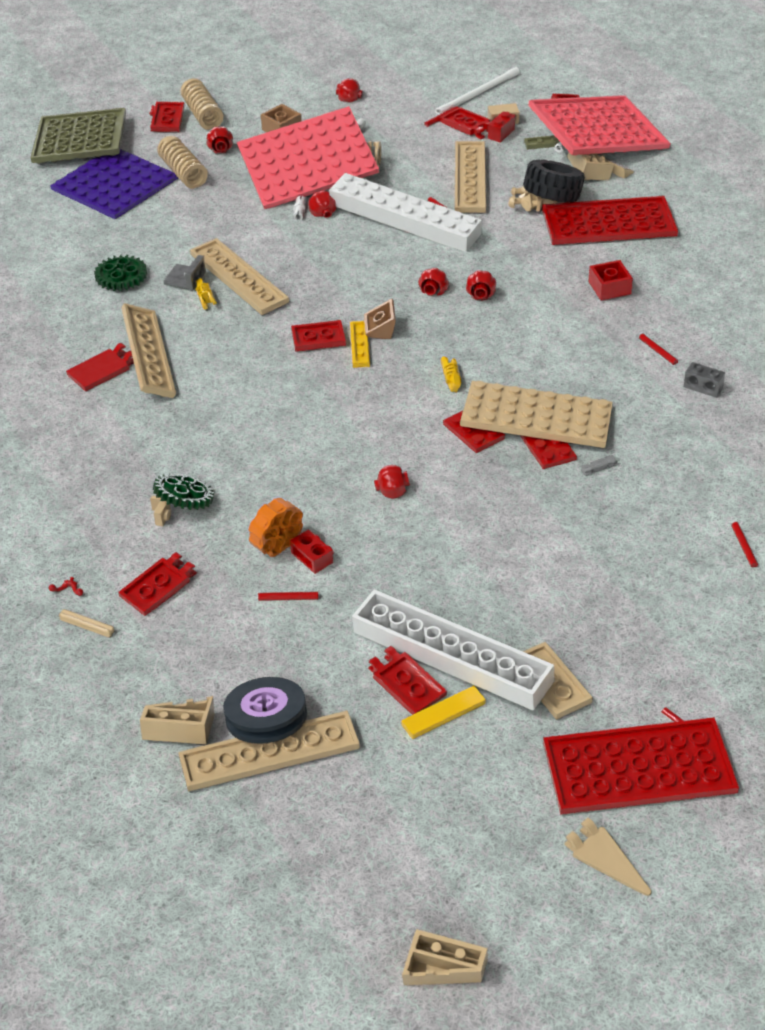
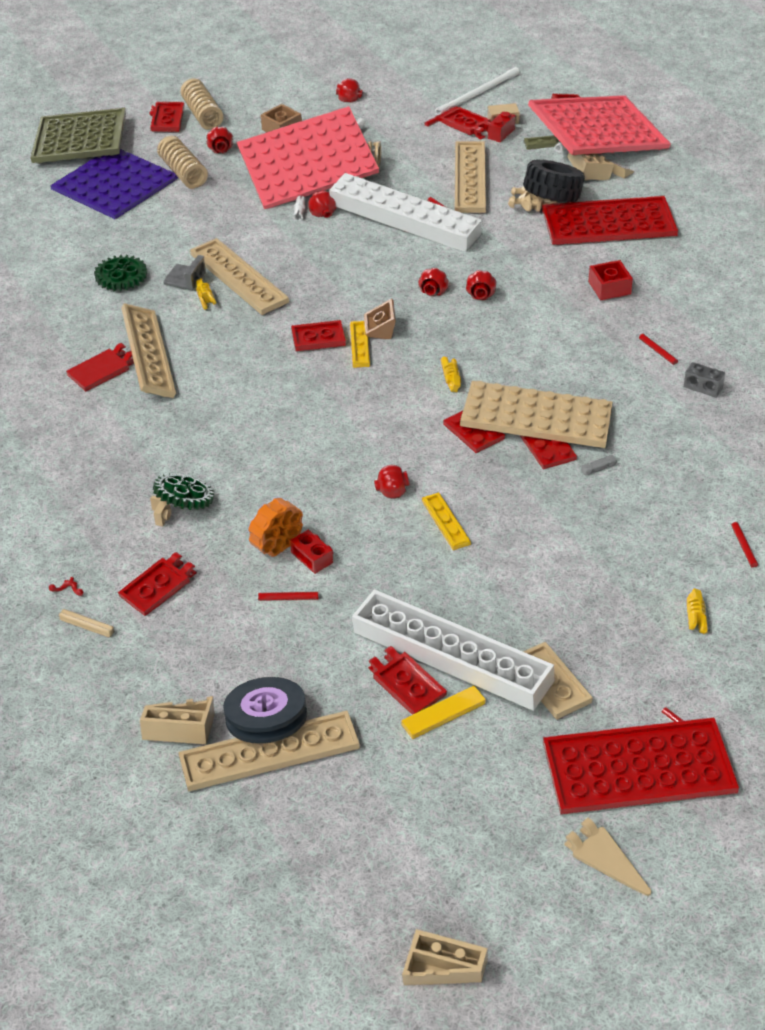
none -> yellow tile [422,492,471,550]
none -> yellow hinge [686,588,708,634]

